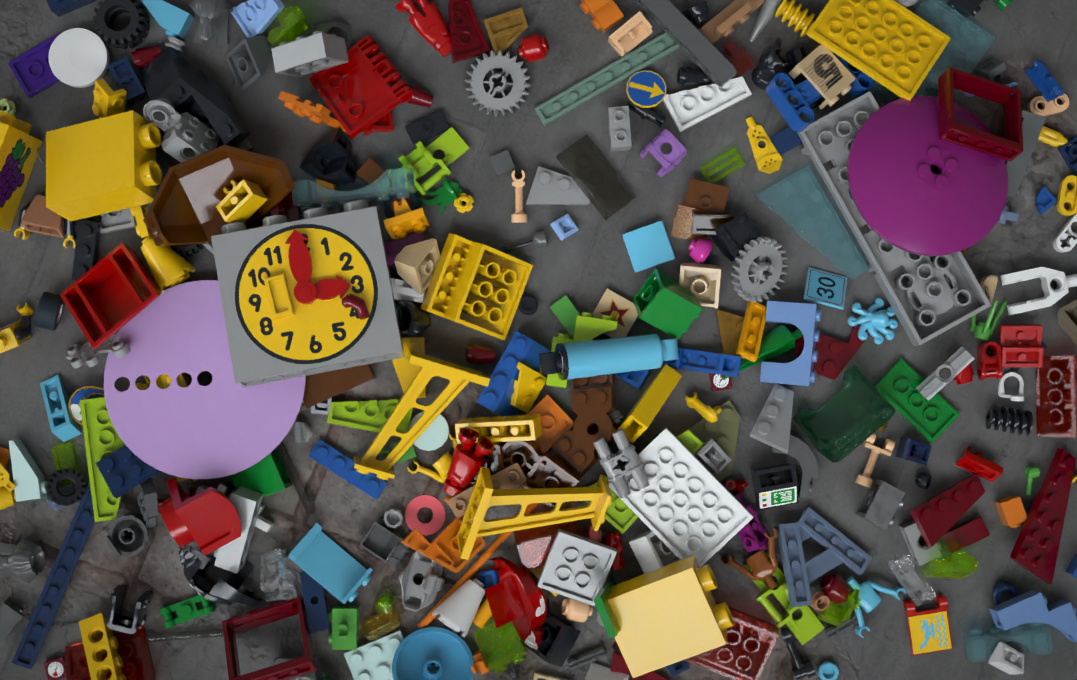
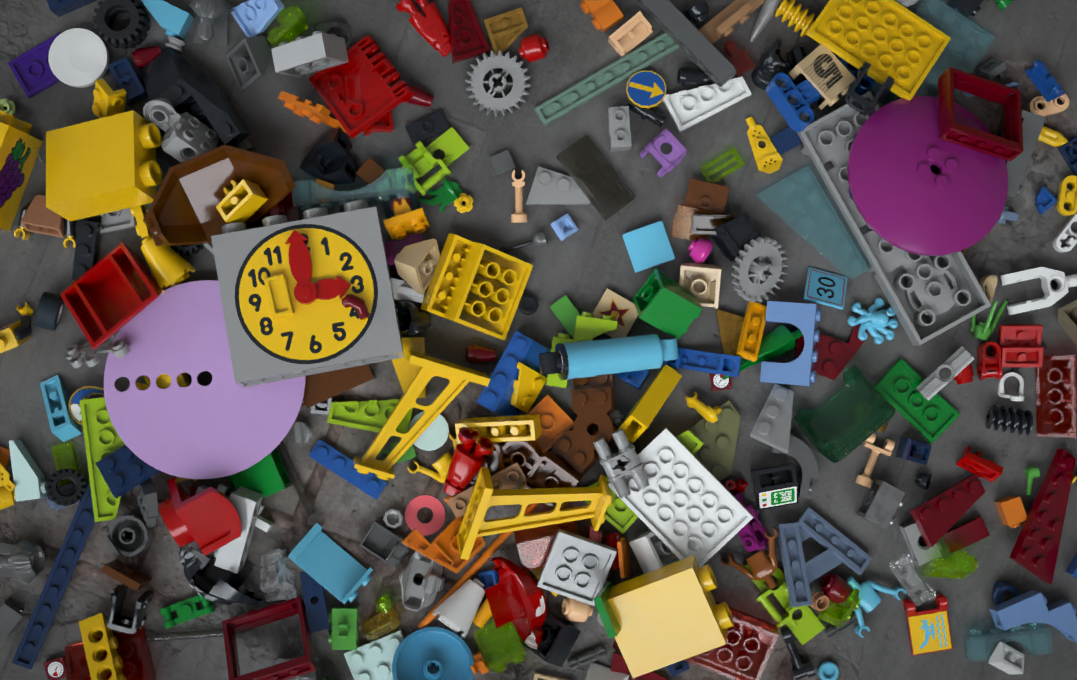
light grey slope [695,438,731,474] -> none
none -> reddish brown plate [101,559,151,591]
none -> orange piece [617,537,631,578]
none -> black piece [844,62,895,116]

